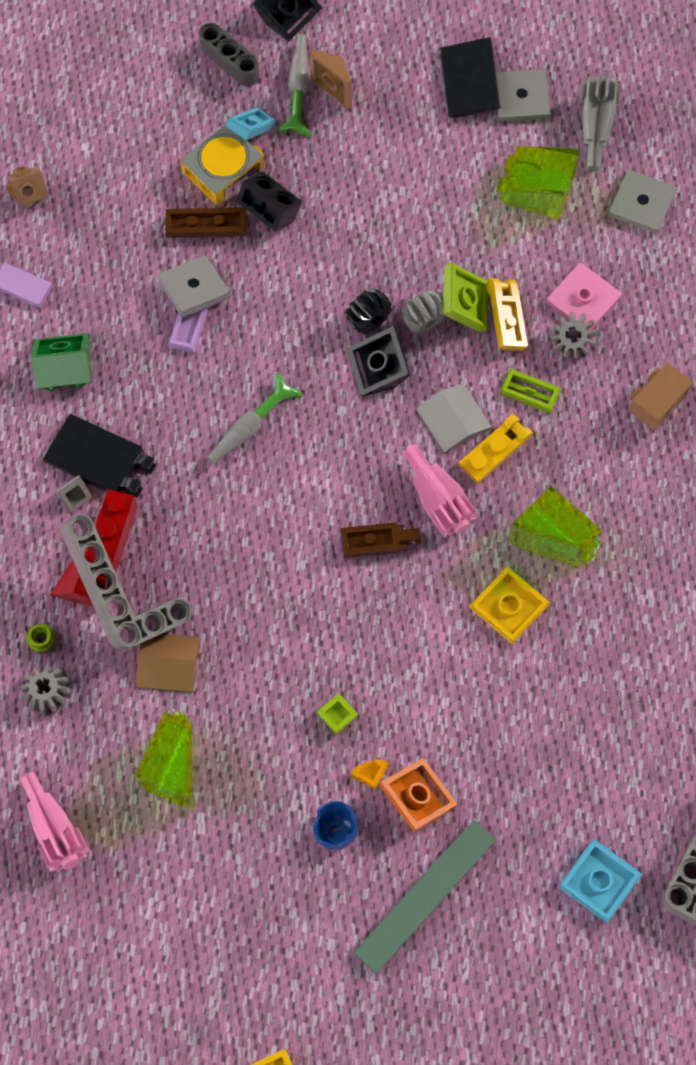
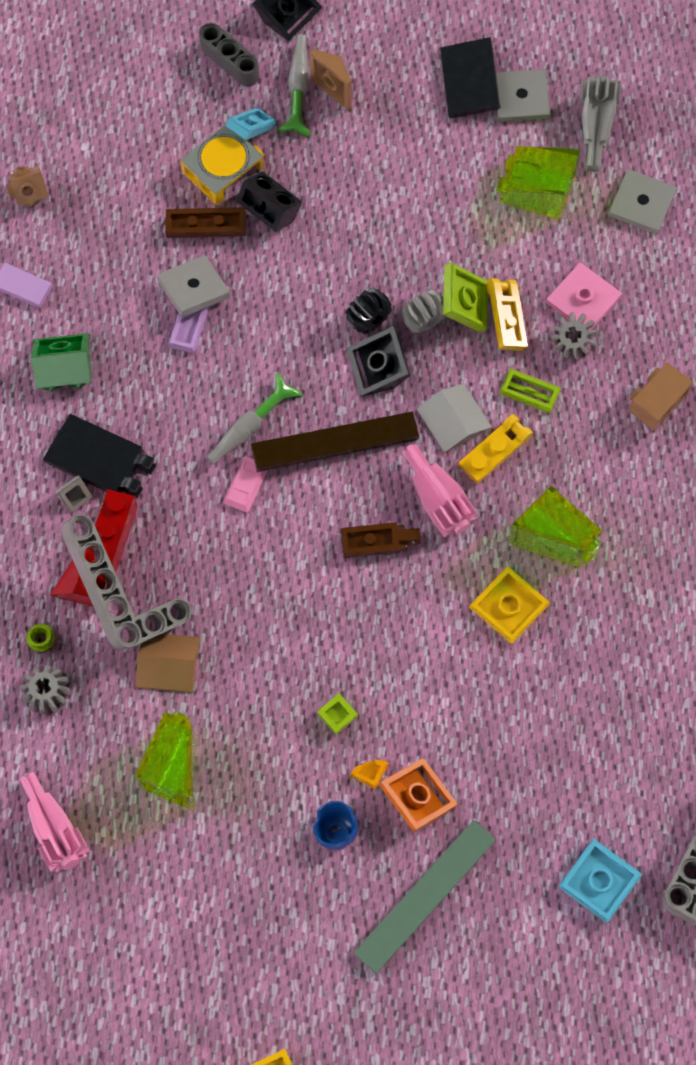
none -> bright pink tile [222,455,268,513]
none -> dark brown tile [251,411,419,472]

